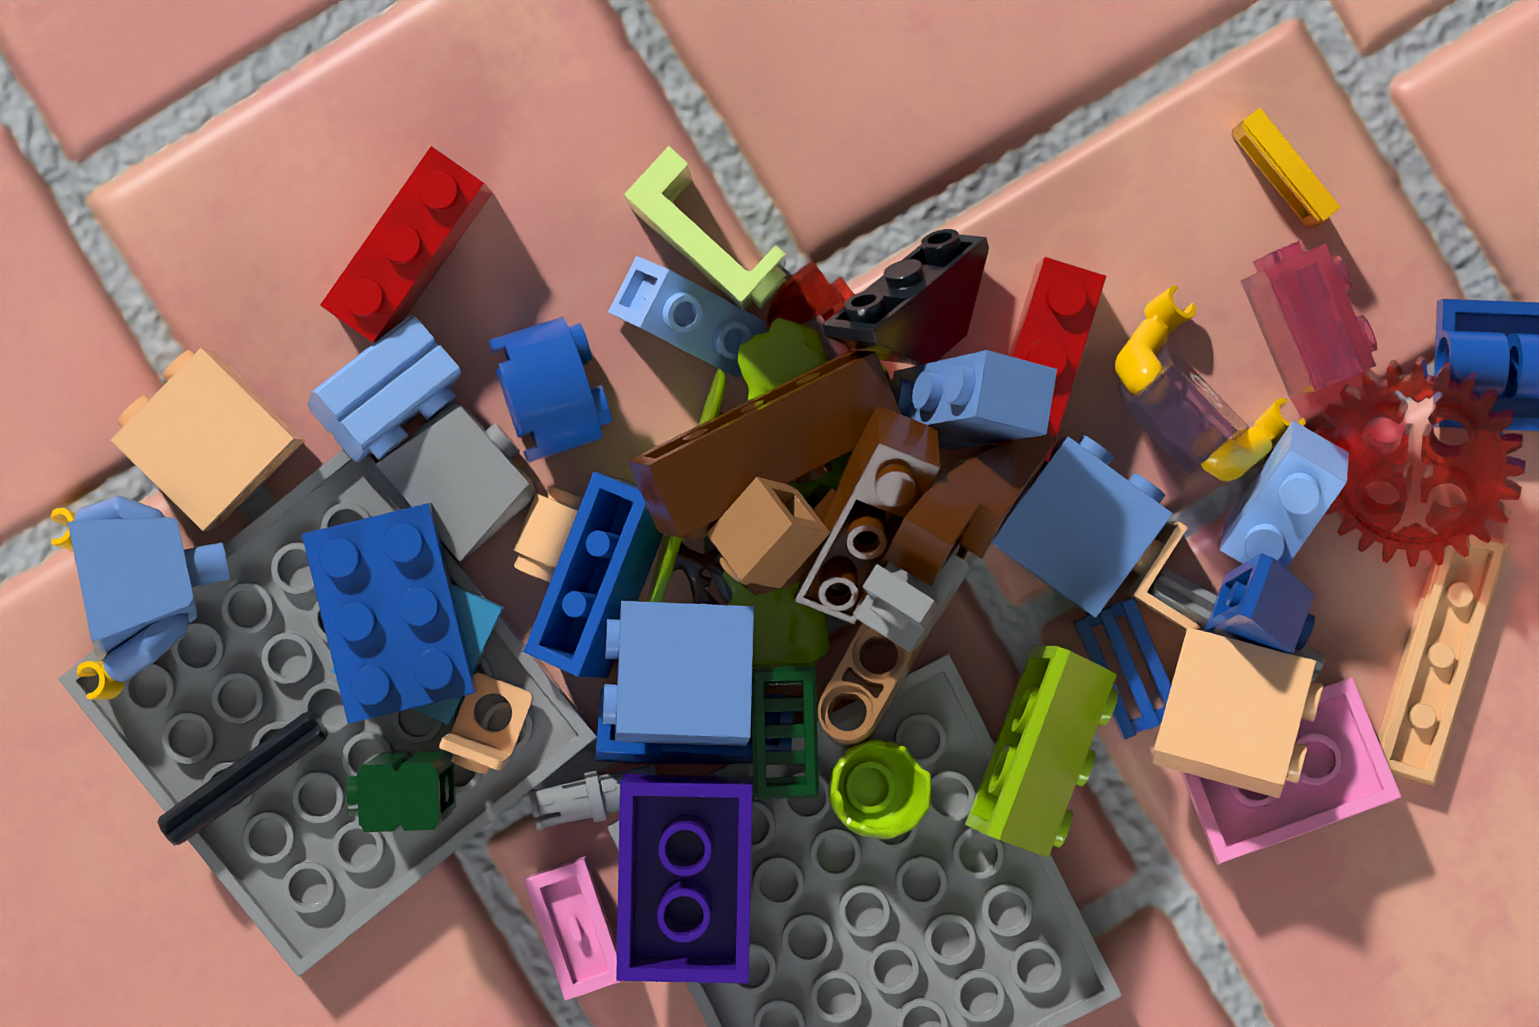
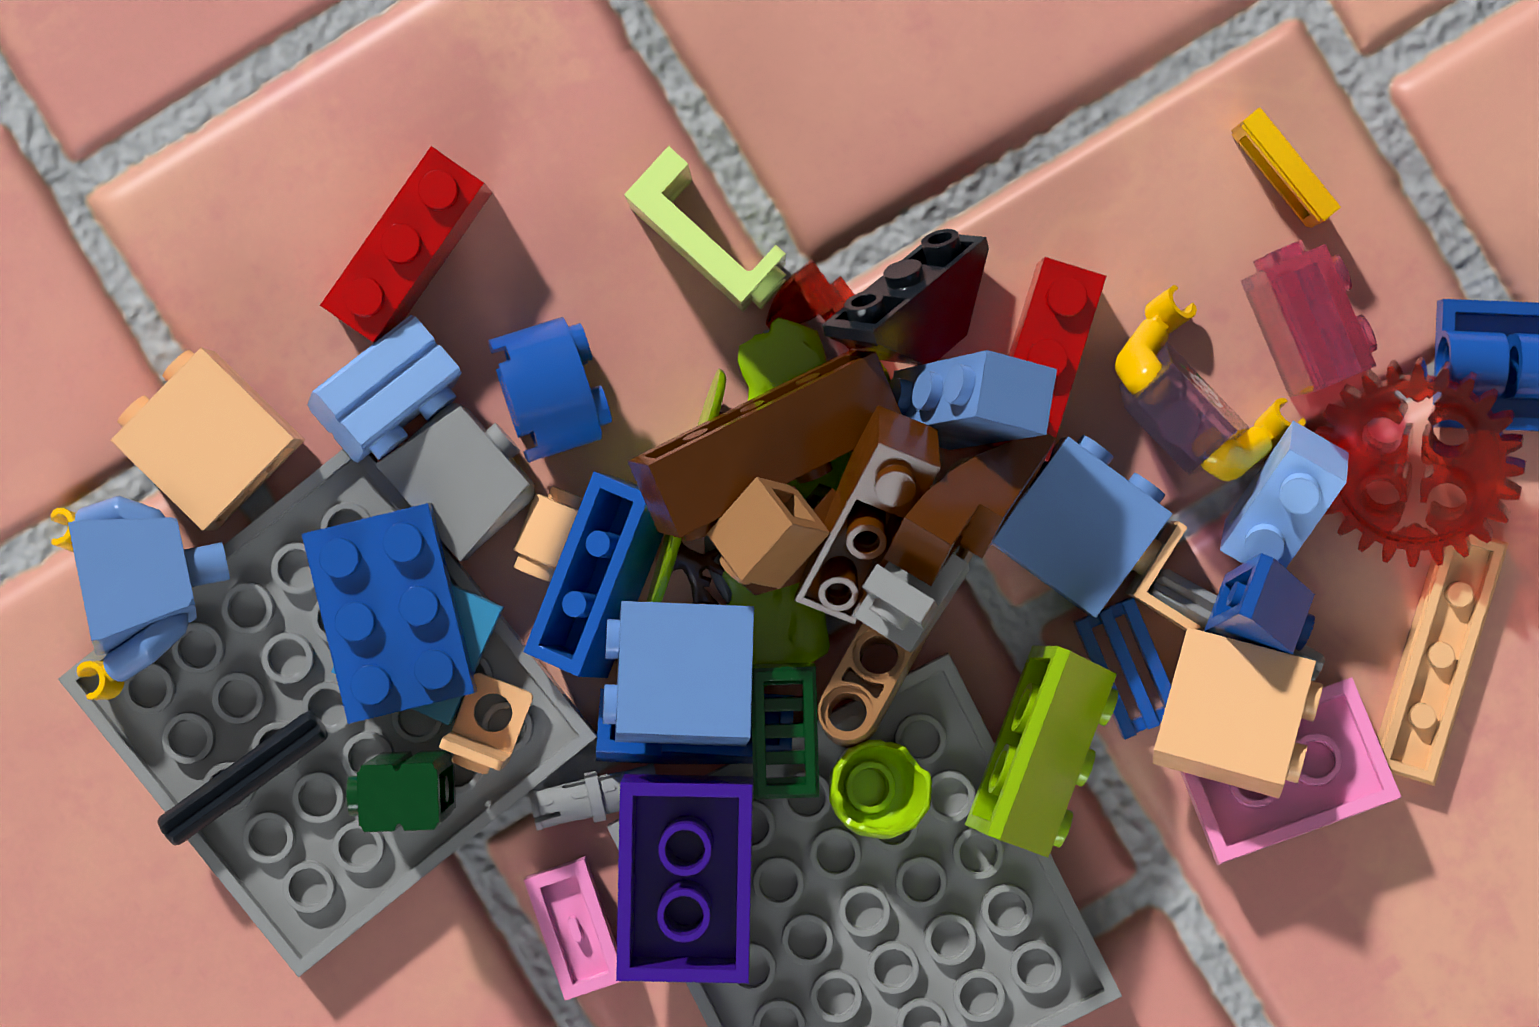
light blue bracket [608,256,766,377] -> none

